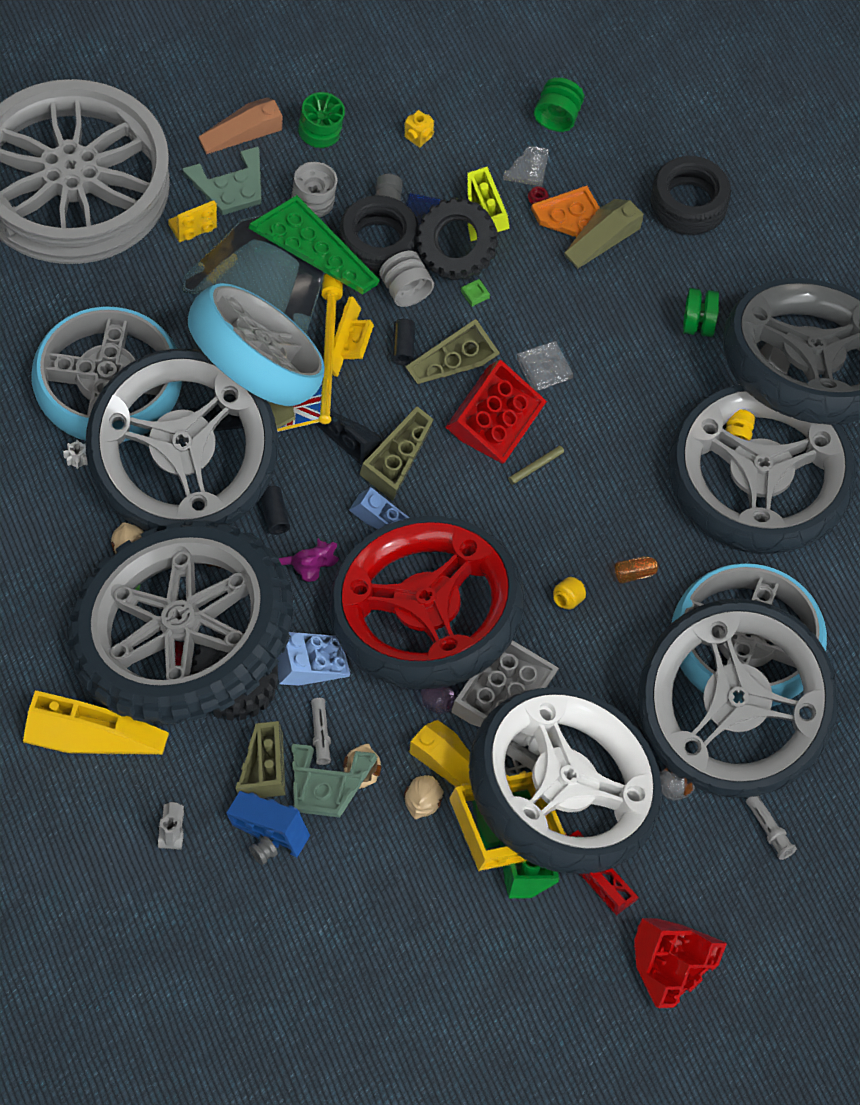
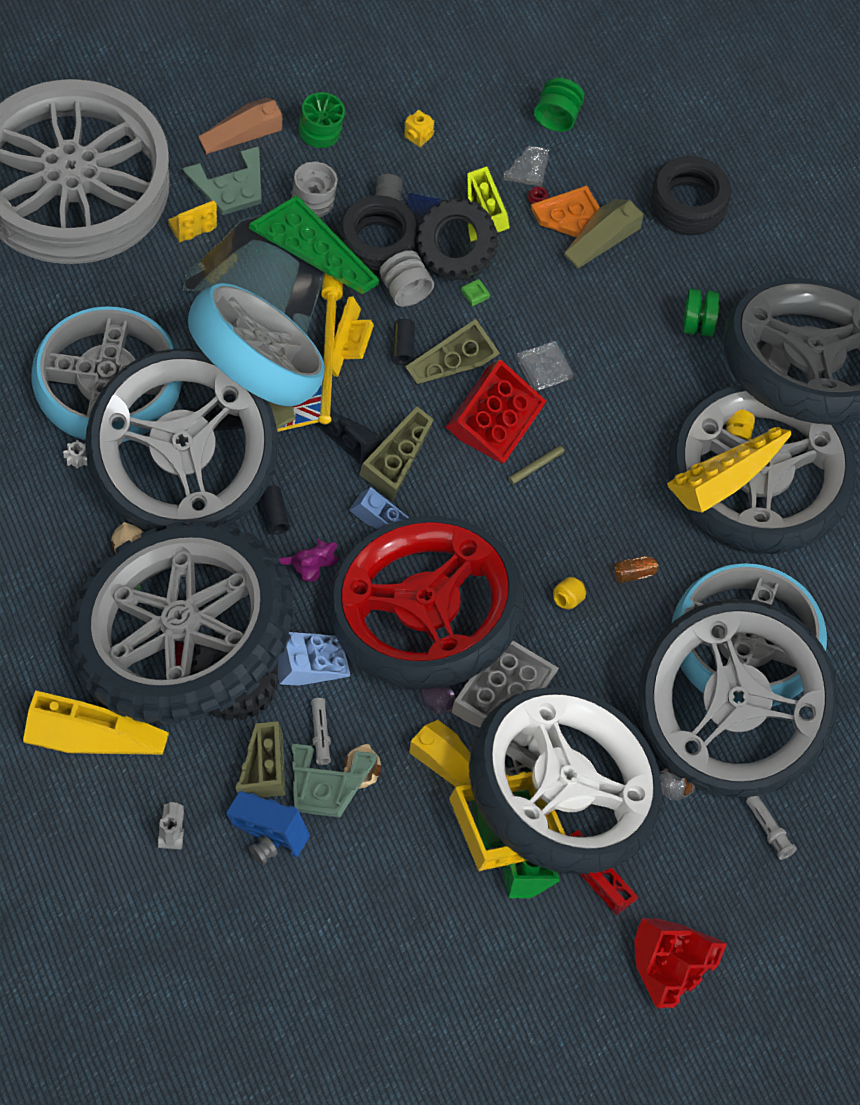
tan hair [404,775,444,819] -> none
none -> yellow wedge [667,427,791,512]

